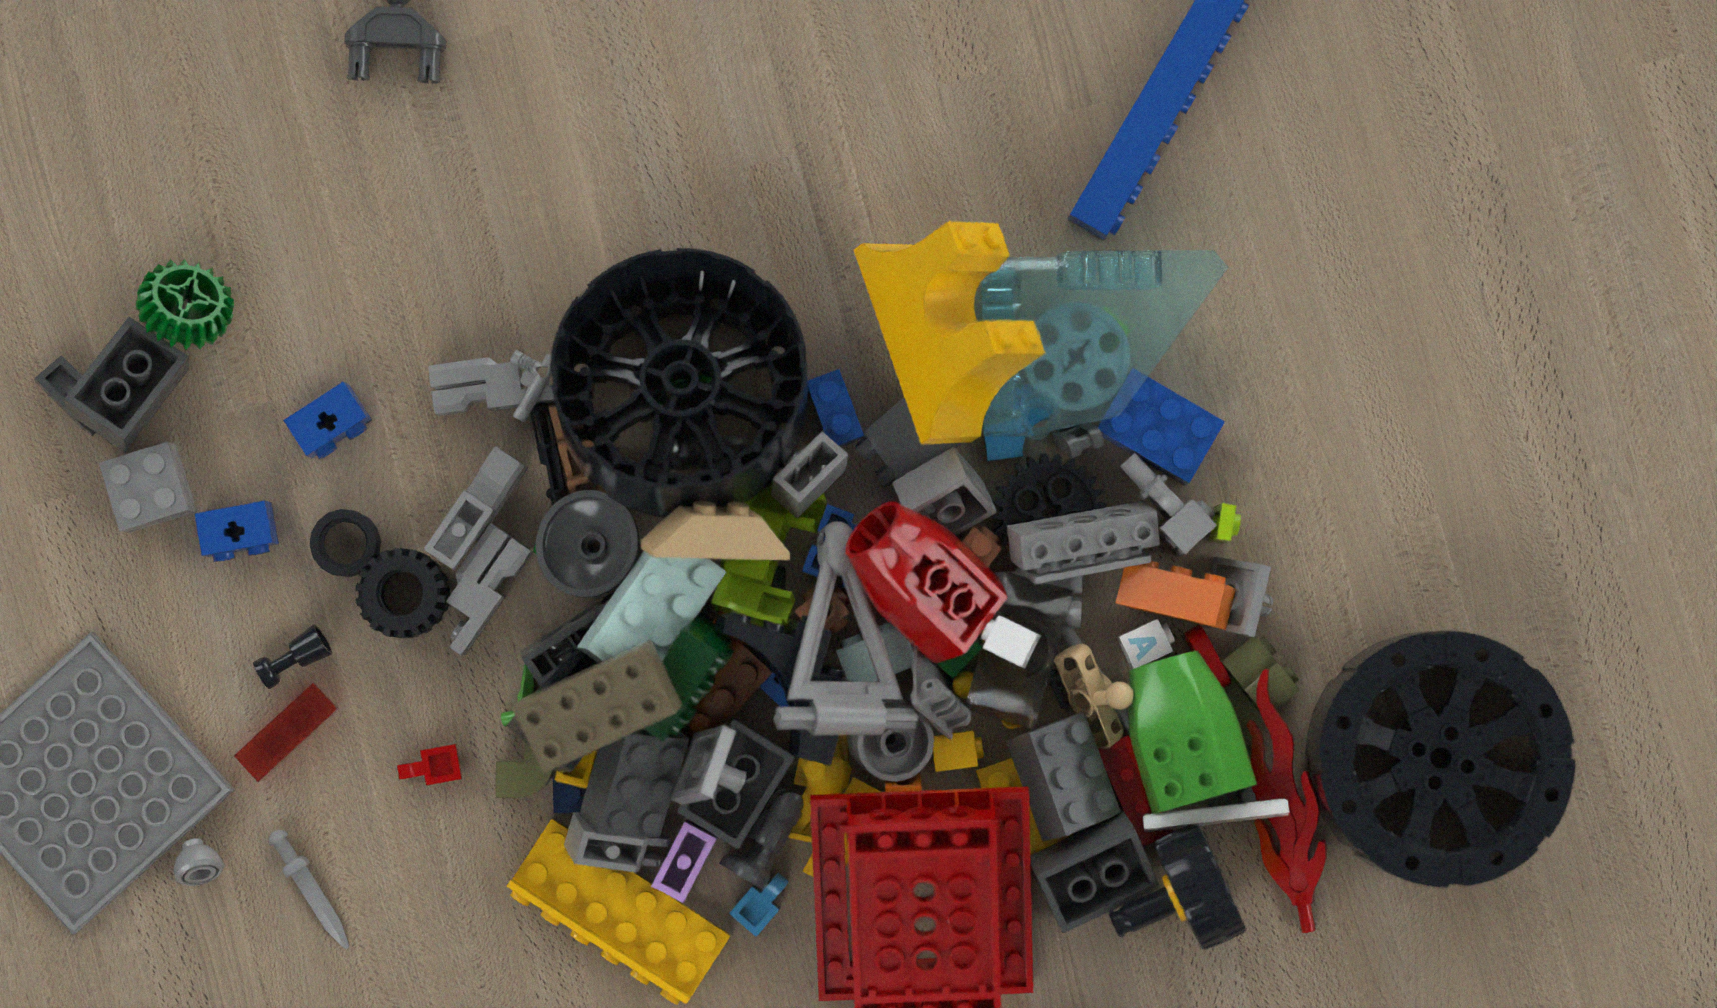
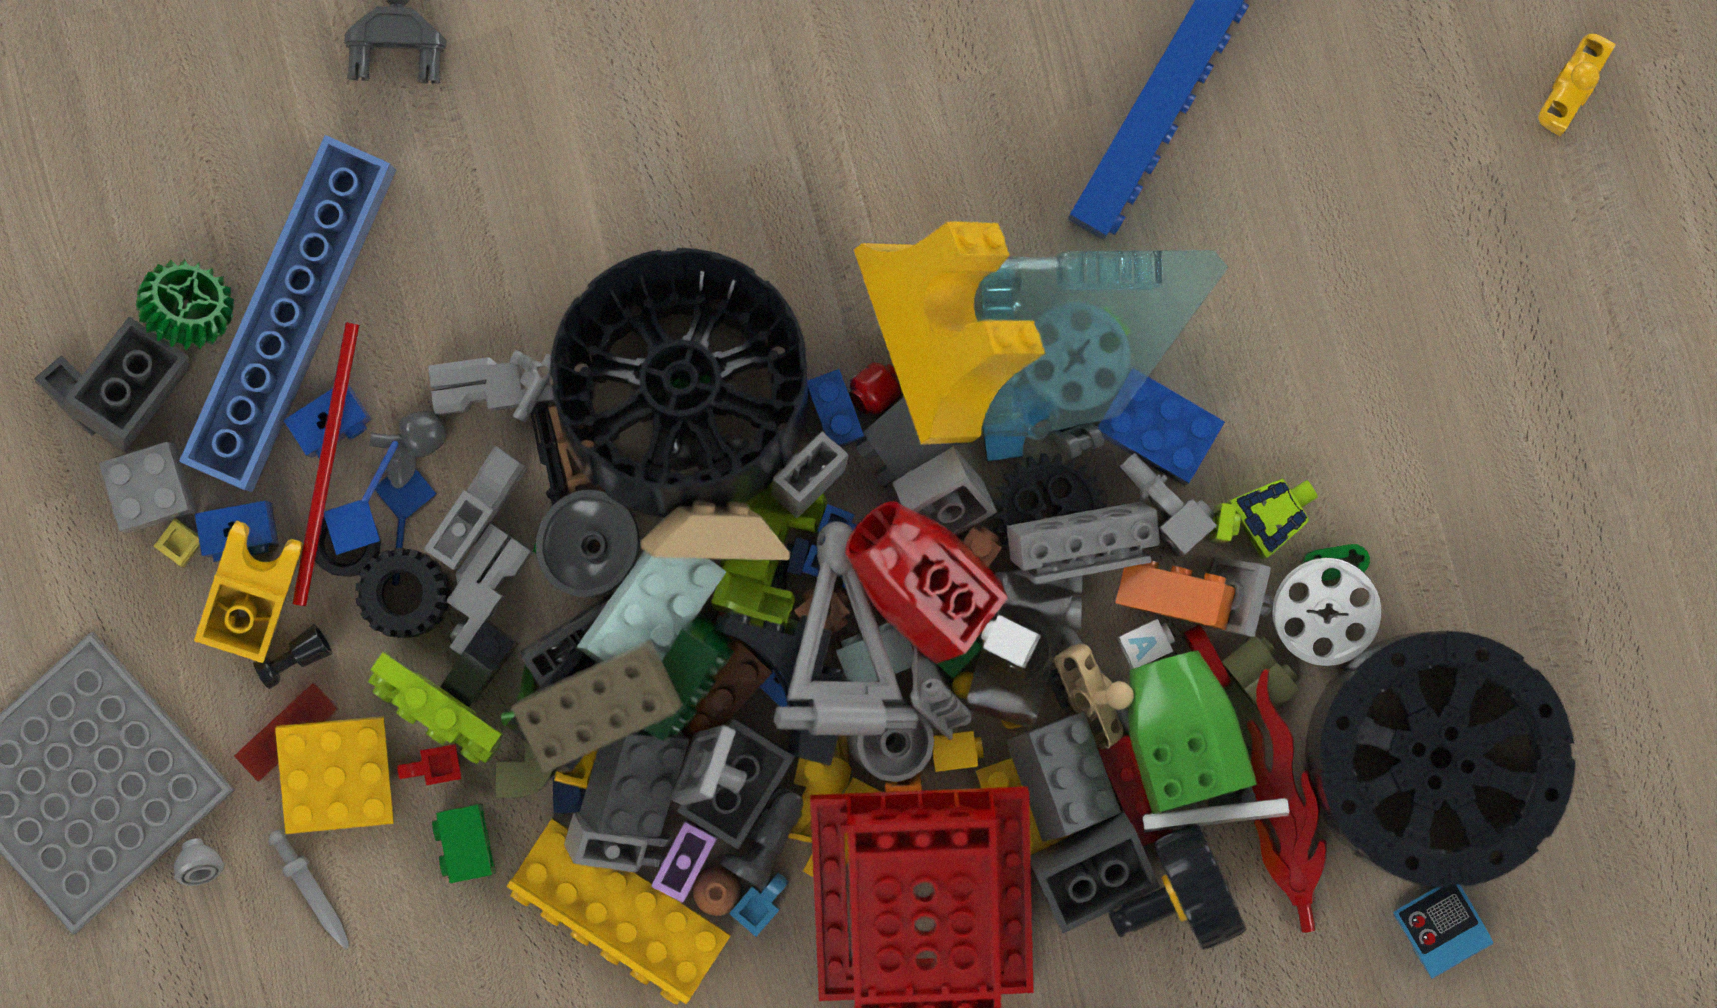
none -> light yellow tile [154,518,200,568]
none -> medium blue brick [179,135,396,493]
none -> yellow brick [194,521,303,663]
none -> yellow plate [275,716,394,834]
none -> red piece [292,322,360,606]
none -> blue piece [324,441,399,555]
none -> lime bracket [368,652,503,764]
none -> dark grey piece [369,411,447,489]
none -> blue piece [375,469,437,586]
none -> green brick [432,803,496,884]
none -> black slope [440,622,519,708]
none -> nougat brick [693,866,742,916]
none -> dark blue plate [782,537,810,576]
none -> red head [849,362,902,415]
none -> torso [1226,478,1318,559]
none -> white wedge [1272,558,1381,666]
none -> green beam [1301,544,1370,581]
none -> slope [1393,884,1493,979]
none -> yellow piece [1538,33,1616,136]

